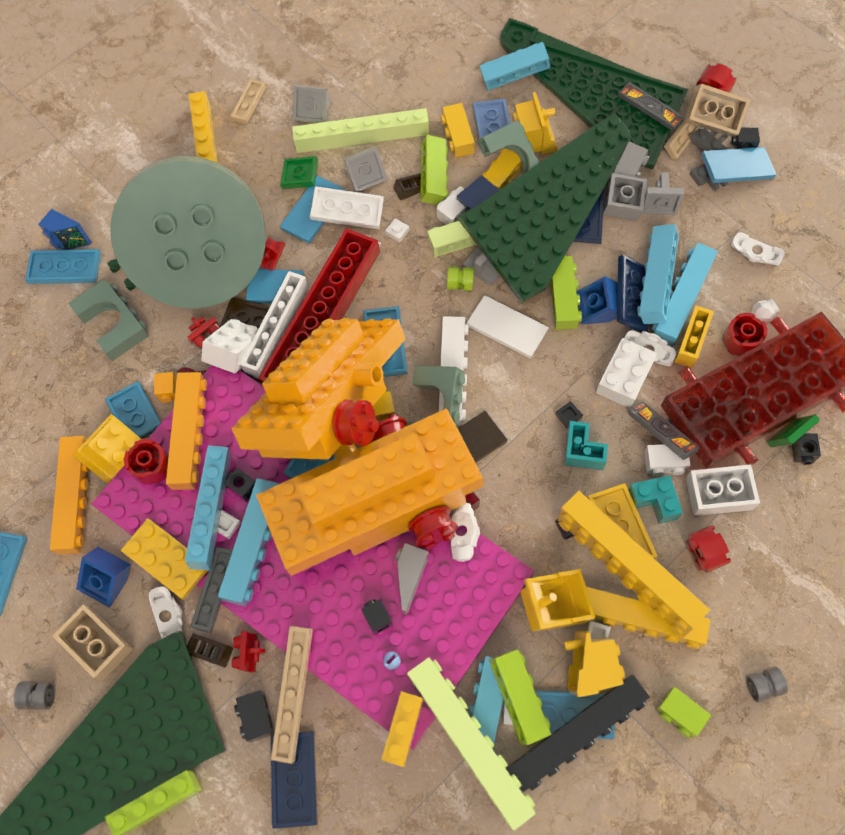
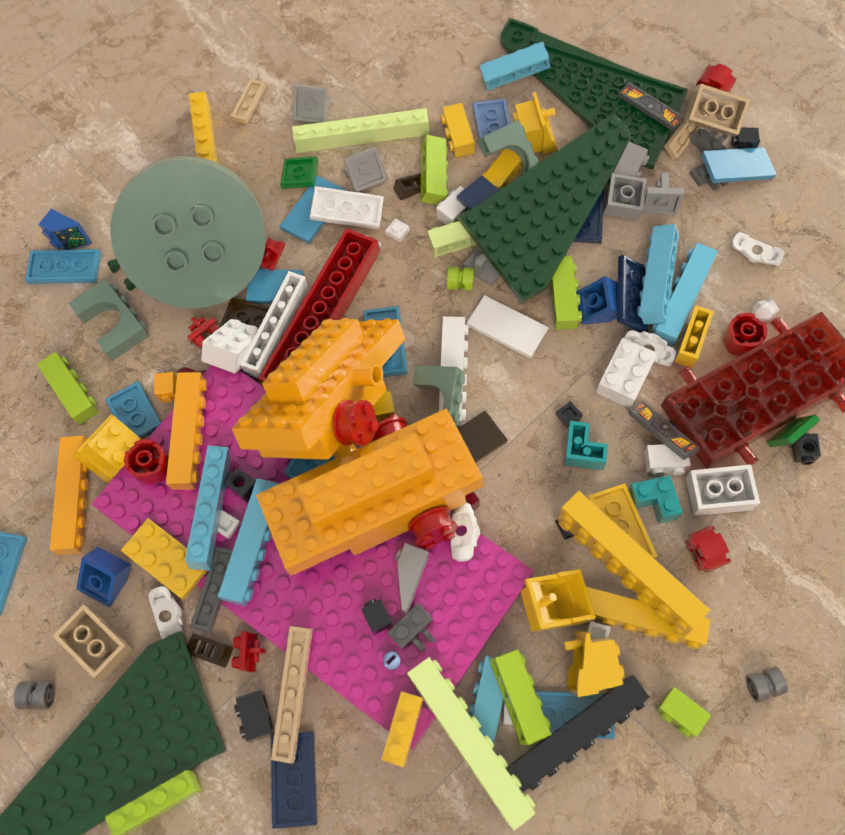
none -> lime brick [37,352,99,425]
none -> dark grey hinge [387,603,436,653]

